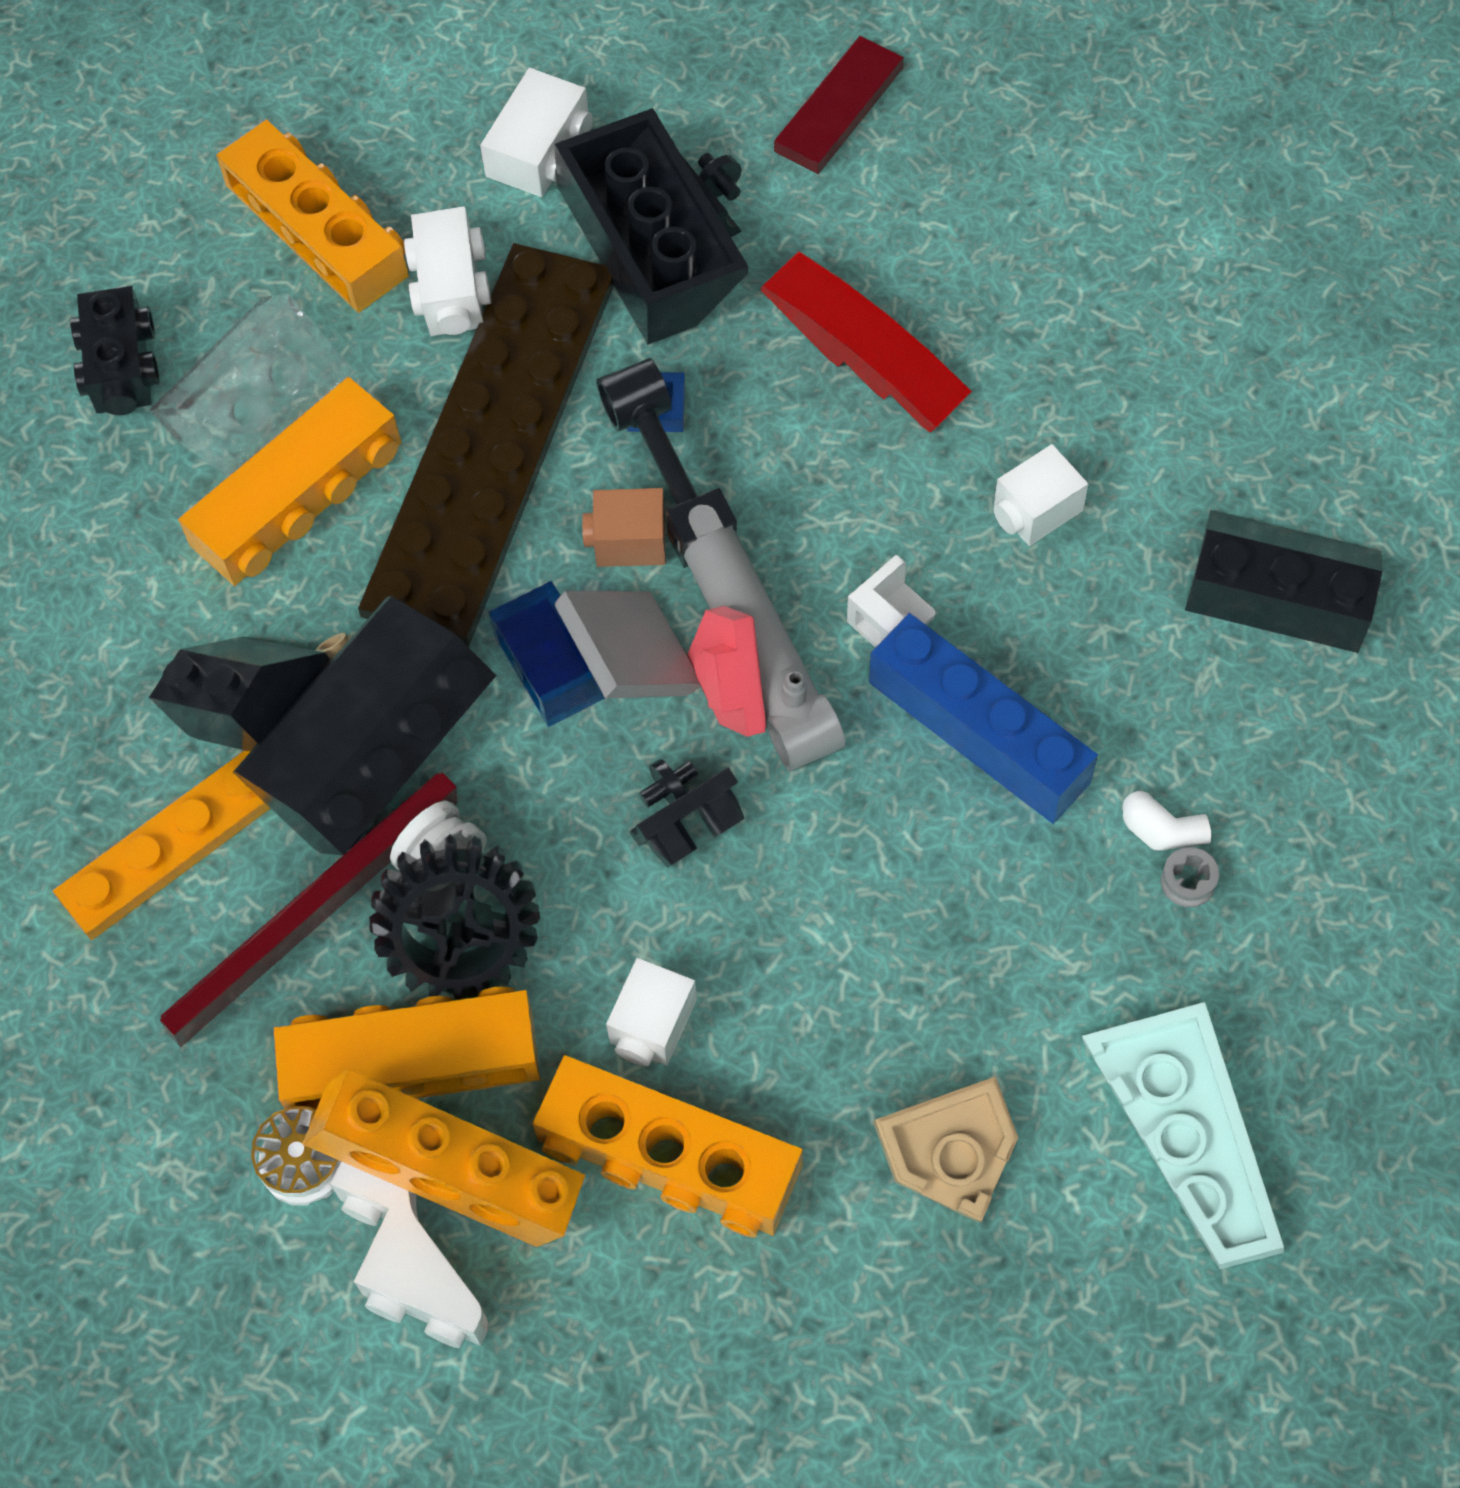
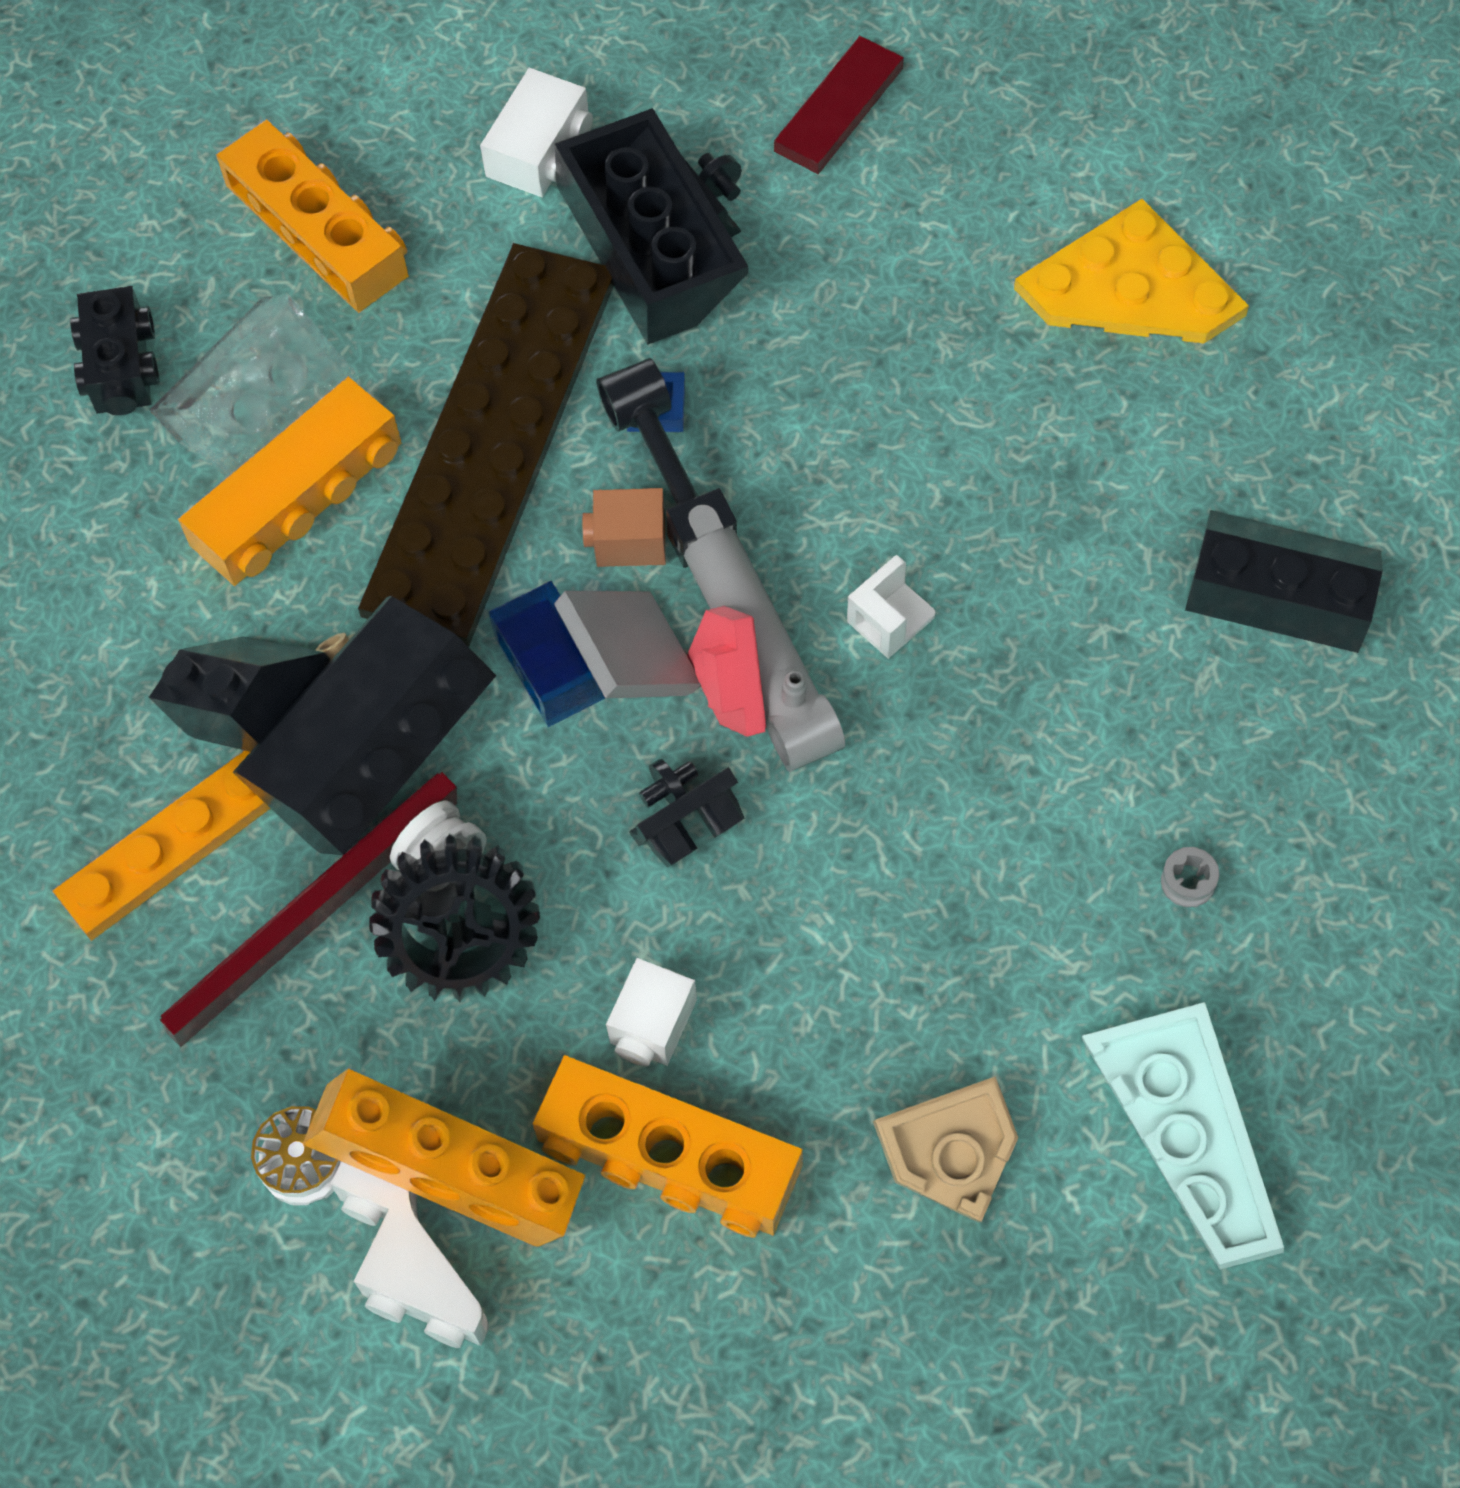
light orange brick [274,986,541,1109] -> none
white brick [404,206,491,336] -> none
red slope [760,251,972,433] -> none
blue brick [869,612,1098,825] -> none
white brick [993,444,1088,546] -> none
white arm [1122,791,1211,851] -> none
none -> yellow plate [1014,199,1249,344]

